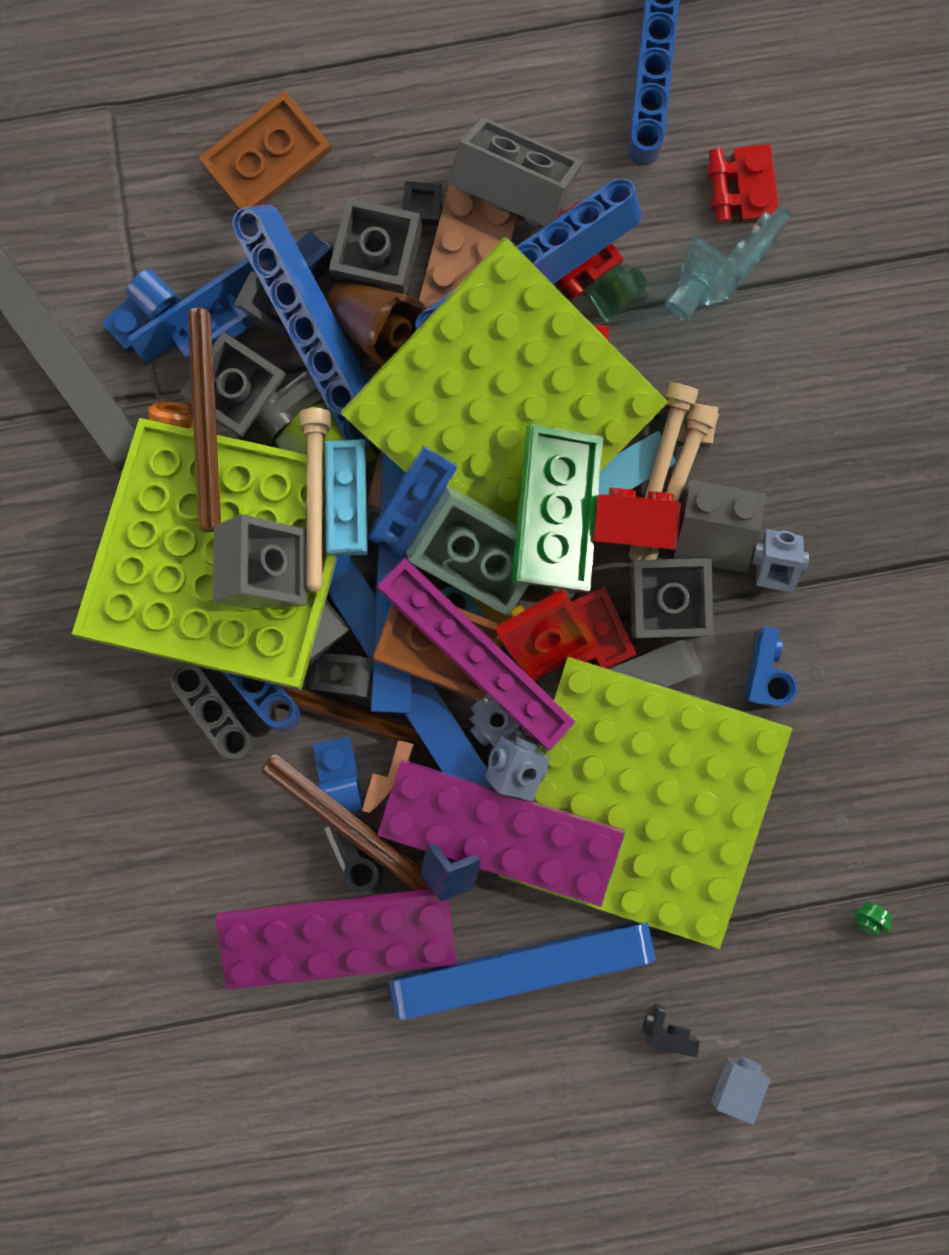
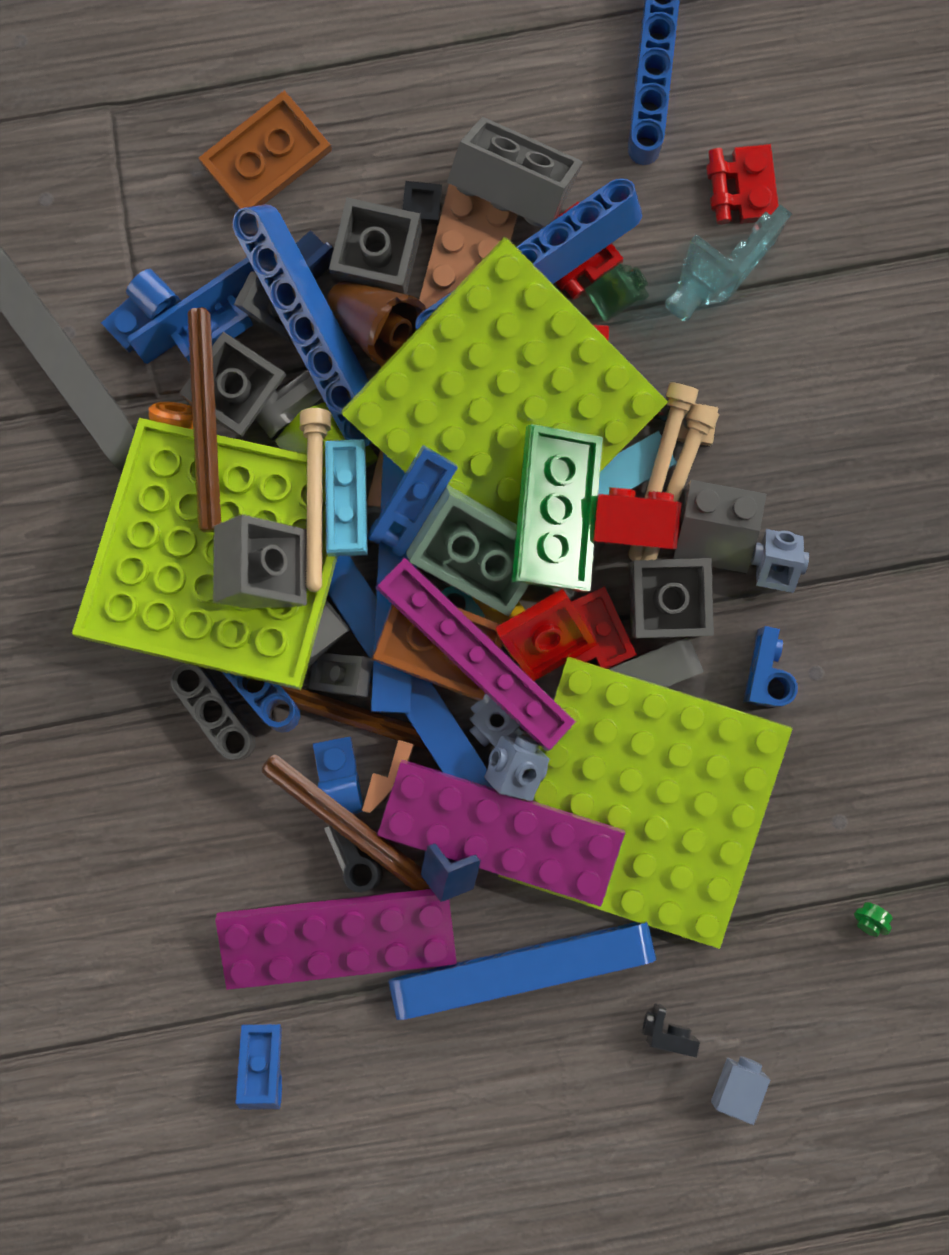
none -> blue plate [236,1024,282,1110]

